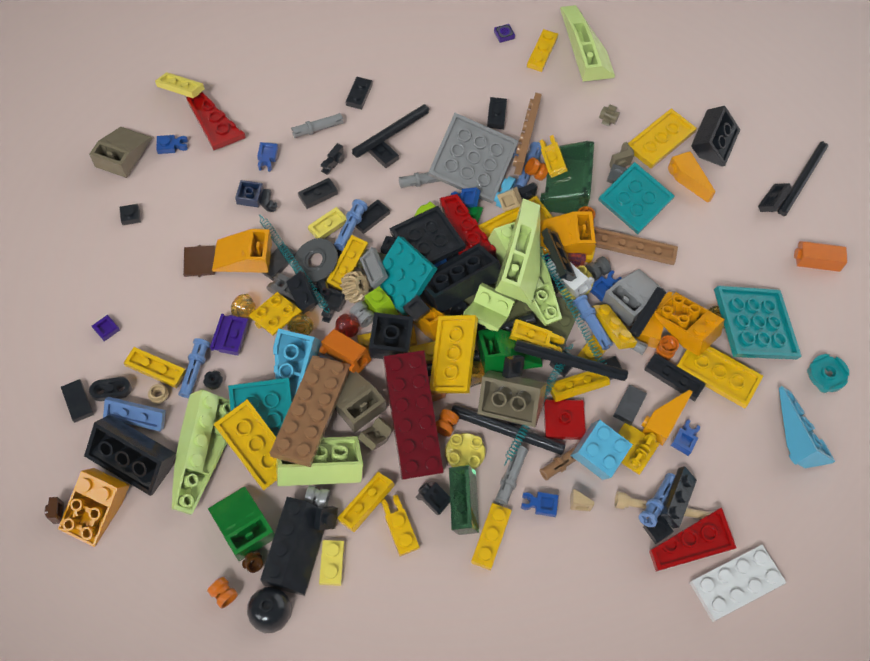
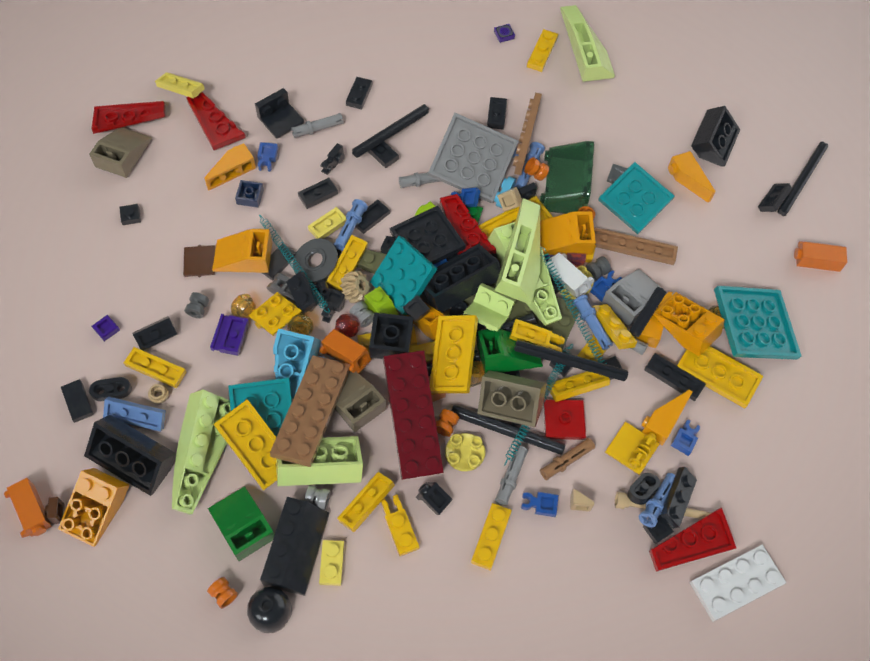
blue plate [156,135,188,154] -> none
medium blue pin [178,338,211,398] -> none
black plate [203,371,223,389] -> none
reddish brown plate [242,552,263,573] -> none
black arm [260,189,277,212] -> none
black plate [314,506,338,530] -> none
dark tan bracket [358,417,393,451] -> none
light grey tile [360,247,388,289] -> none
clear green brick [449,465,479,535] -> none
black plate [502,355,525,378] -> none
yellow hinge [539,135,568,178] -> none
black plate [541,228,577,282] -> none
medium azure brick [570,420,633,480] -> none
dark tan gear [599,104,620,126] -> none
dark tan bracket [609,142,634,168] -> none
black tile [613,385,647,426] -> none
yellow plate [628,108,697,169] -> none
orange wheel [655,335,679,360] -> none
medium azure wedge [779,386,835,468] -> none
teal plate [807,354,849,393] -> none
none -> orange brick [4,478,52,538]
none -> red wing [91,101,166,134]
none -> black plate [132,316,177,351]
none -> dark grey wheel [184,292,209,318]
none -> light orange slope [204,143,256,190]
none -> black bracket [255,88,304,139]
none -> black plate [628,473,660,505]

